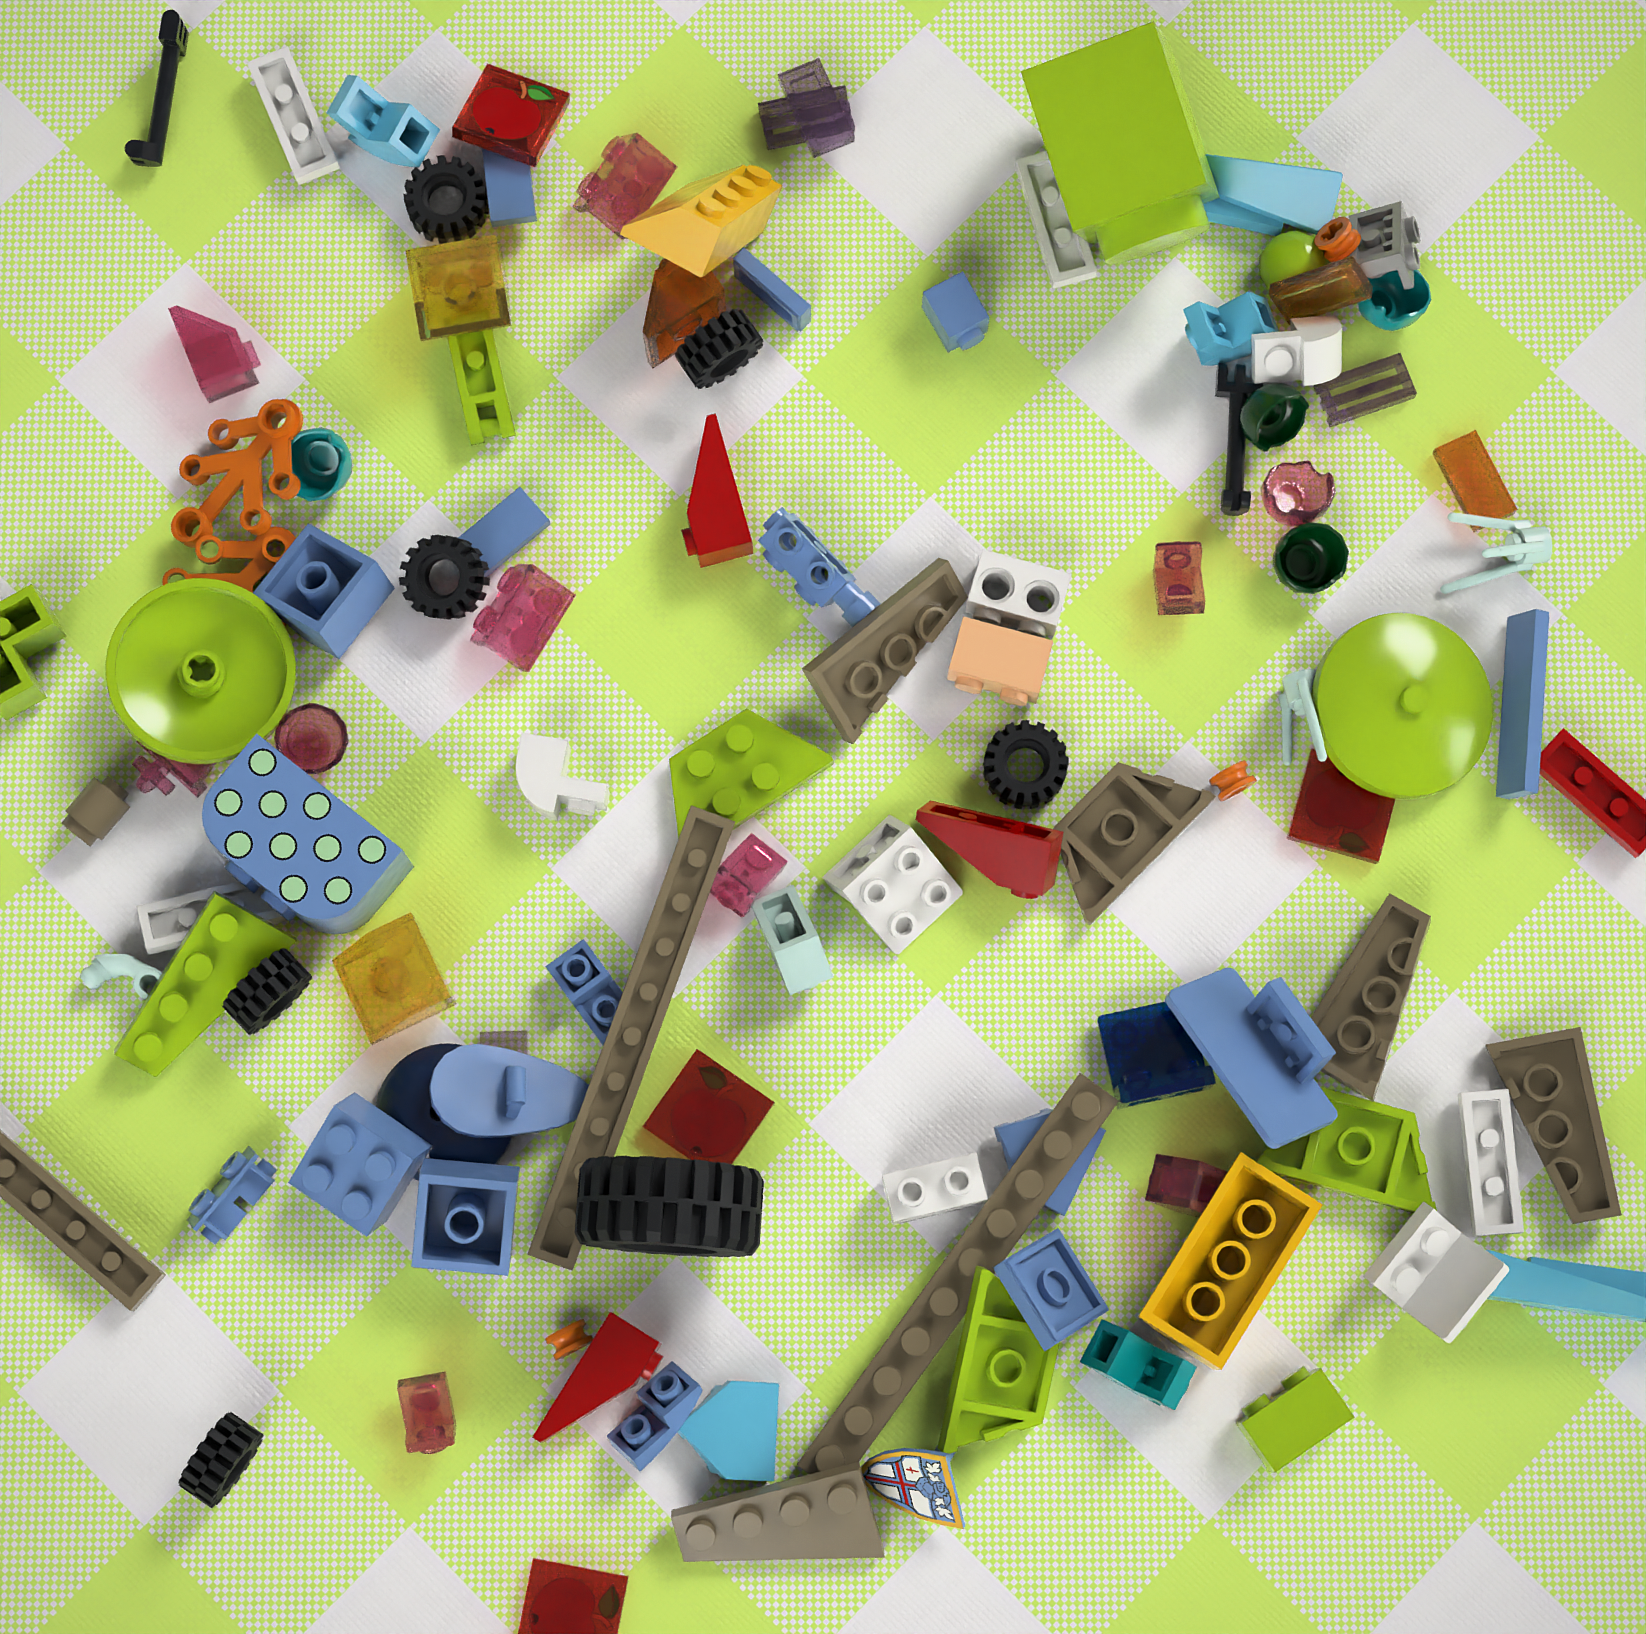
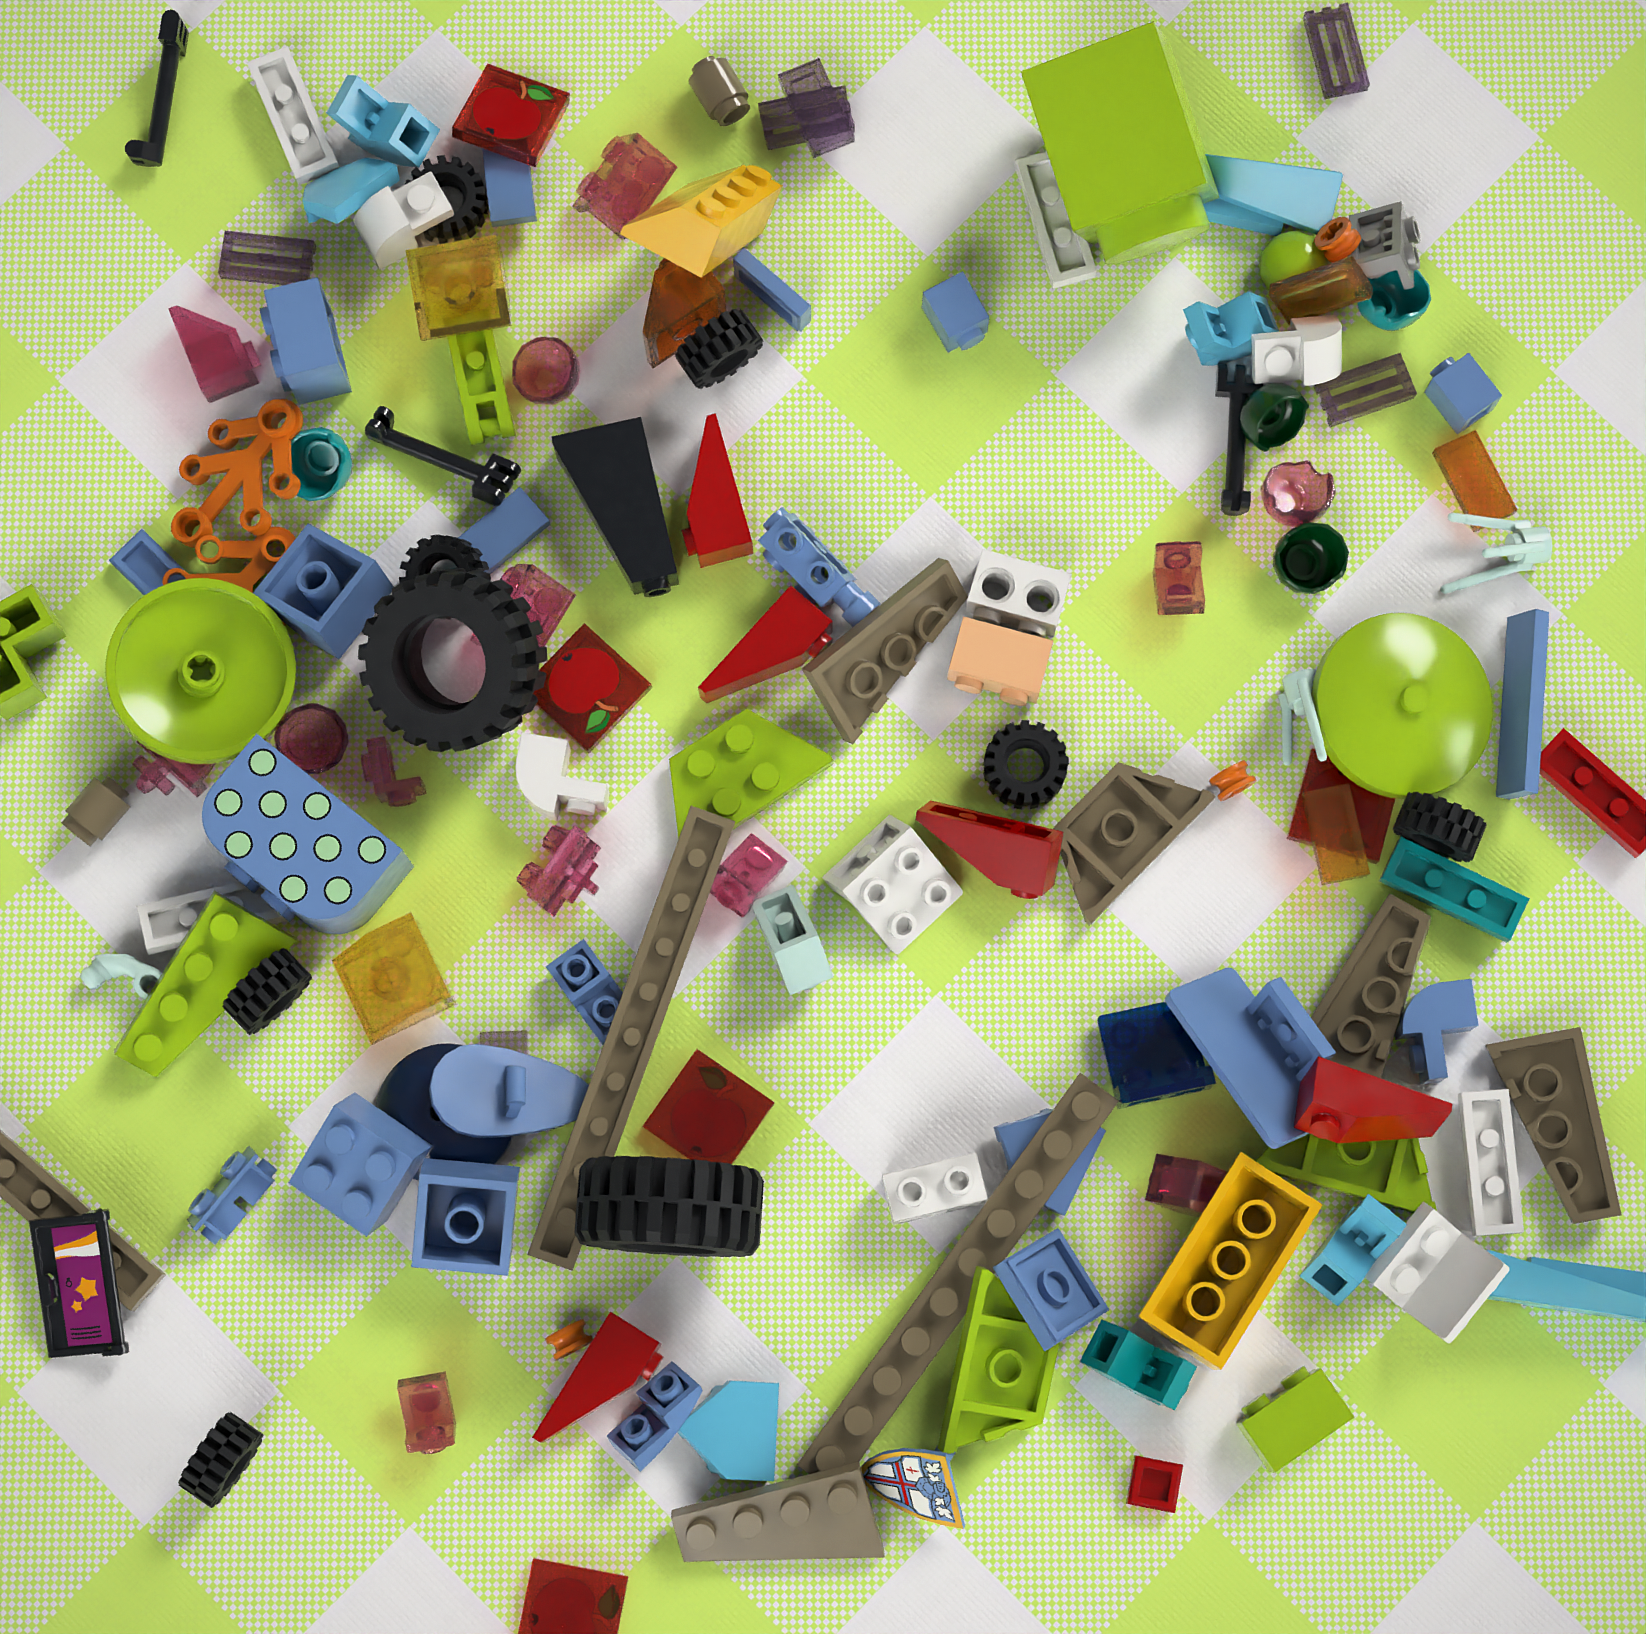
none -> door [29,1208,130,1358]
none -> medium blue tile [109,529,185,595]
none -> tile [218,231,316,285]
none -> medium blue brick [260,277,352,405]
none -> medium azure slope [302,158,400,224]
none -> white brick [354,171,454,270]
none -> black tyre [358,568,548,752]
none -> clear pink bracket [361,736,427,807]
none -> black hinge [365,406,521,506]
none -> clear pink hair [512,336,581,405]
none -> clear pink hips [517,825,601,917]
none -> tile [533,623,652,754]
none -> black slope [551,417,679,597]
none -> dark tan brick [689,56,750,126]
none -> red slope [698,585,833,703]
none -> red tile [1126,1455,1183,1513]
none -> red slope [1294,1056,1453,1144]
none -> medium azure brick [1300,1194,1407,1307]
none -> clear orange tile [1301,783,1370,885]
none -> tile [1303,3,1370,100]
none -> teal plate [1379,837,1530,943]
none -> black tyre [1393,792,1487,862]
none -> medium blue brick [1395,979,1479,1084]
none -> medium blue brick [1424,353,1502,435]

